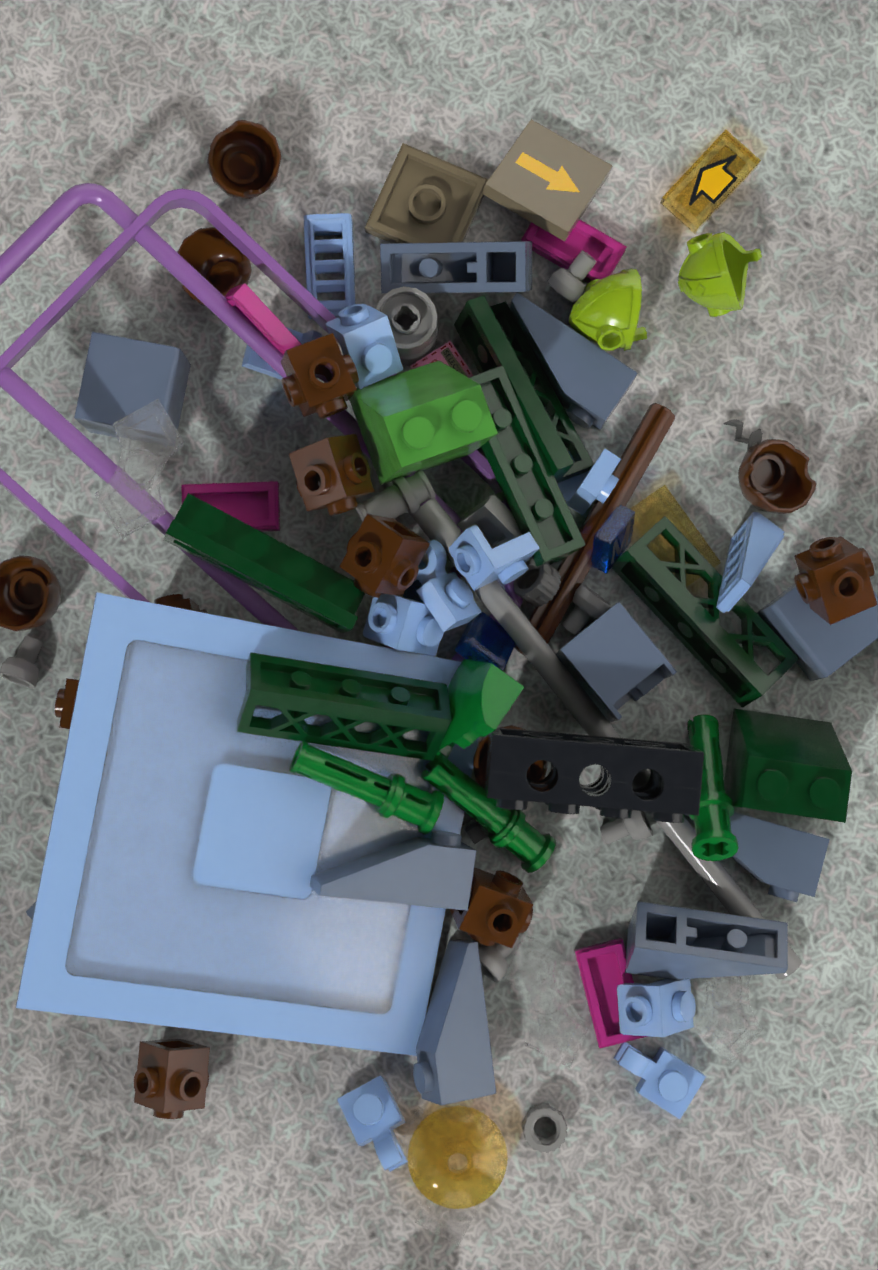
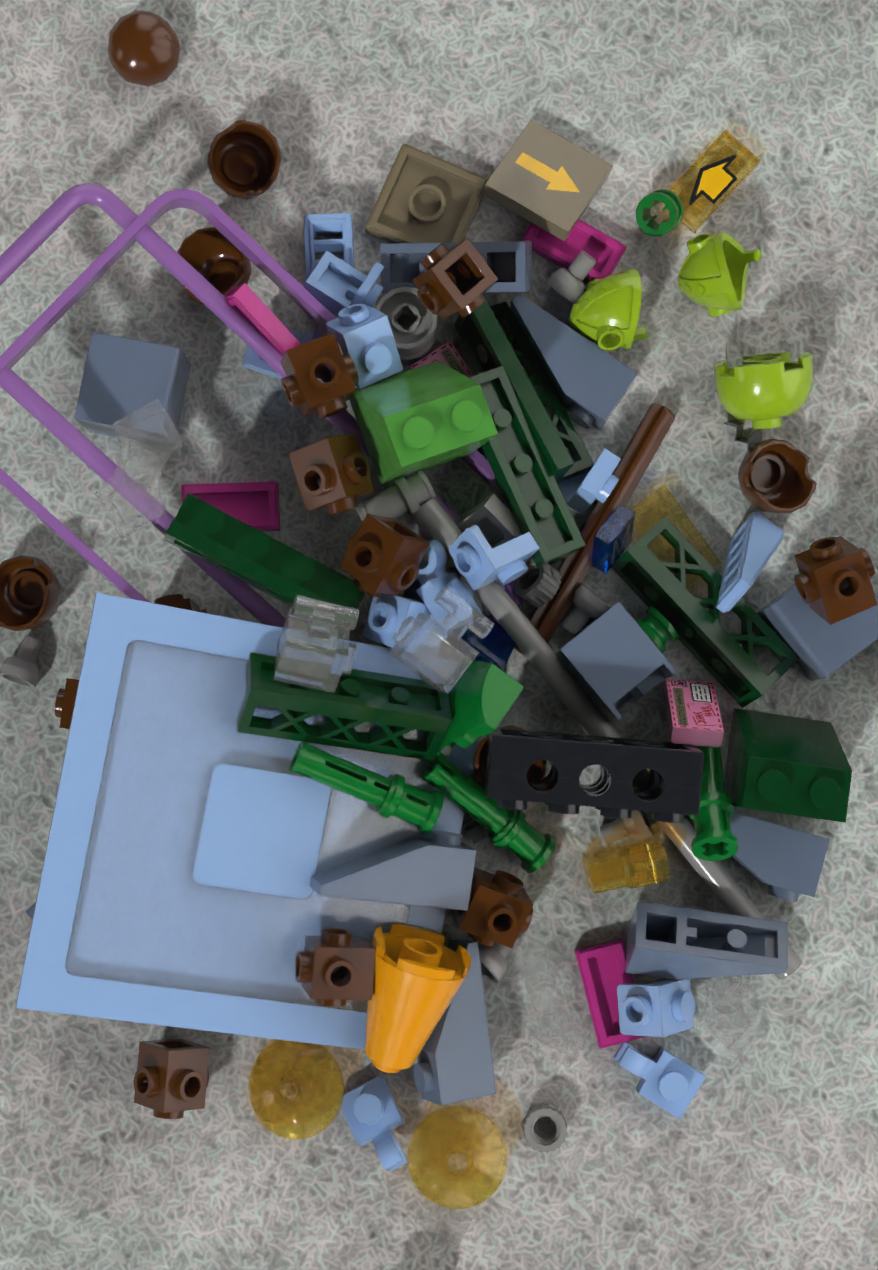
none -> reddish brown hair [107,10,180,87]
none -> clear yellow dish [248,1040,344,1139]
none -> clear brick [274,595,359,693]
none -> reddish brown brick [295,928,376,1007]
none -> light blue bracket [303,251,385,317]
none -> light orange cone [365,923,471,1073]
none -> clear brick [389,586,494,694]
none -> reddish brown brick [412,238,498,319]
none -> clear yellow brick [581,840,671,894]
none -> green bush [635,606,680,653]
none -> green bush [636,189,684,236]
none -> bright pink tile [664,678,724,748]
none -> lime cylinder [713,352,813,429]

